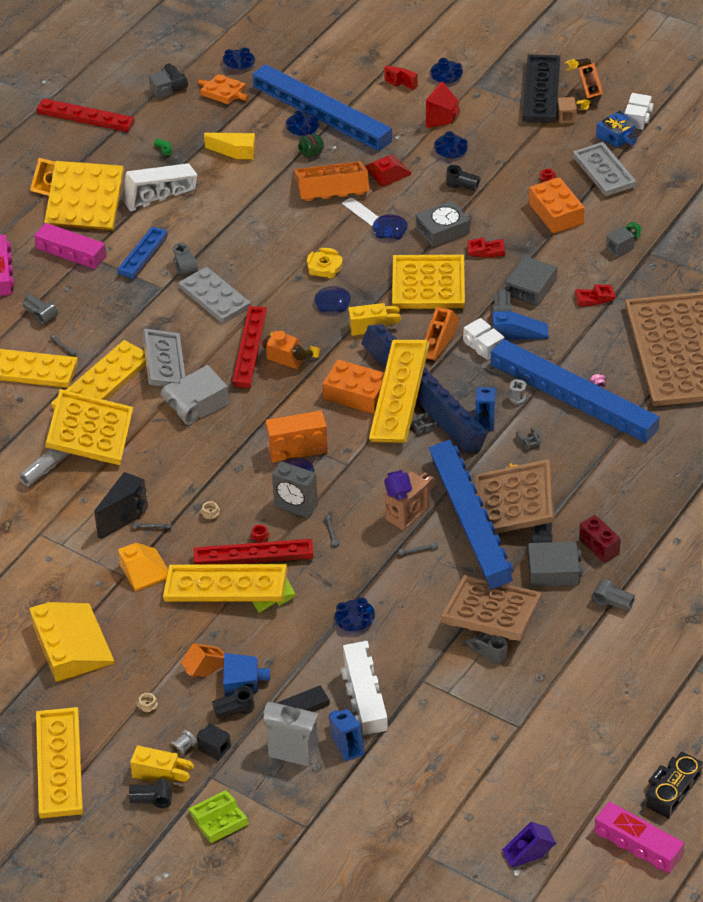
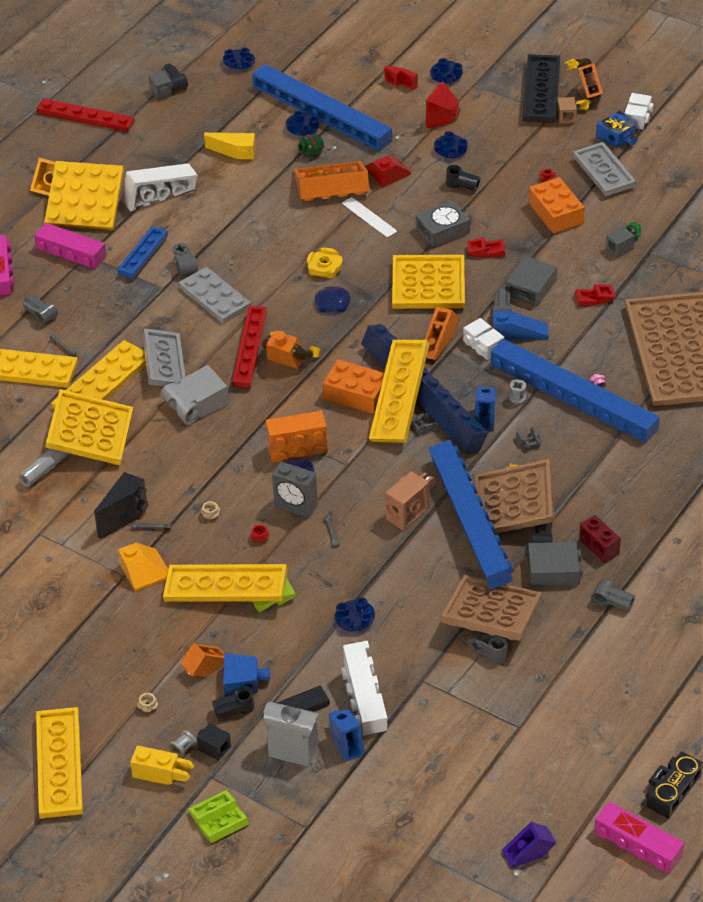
yellow slope [29,602,115,682] -> none
black piece [129,779,173,808] -> none
green arm [154,138,173,156] -> none
red plate [193,539,314,565] -> none
orange plate [198,74,249,105] -> none
yellow hinge [348,303,402,336] -> none
clear blue dish [373,214,408,240] -> none
dark purple head [384,470,412,500] -> none
dark grey hinge [398,542,438,556] -> none

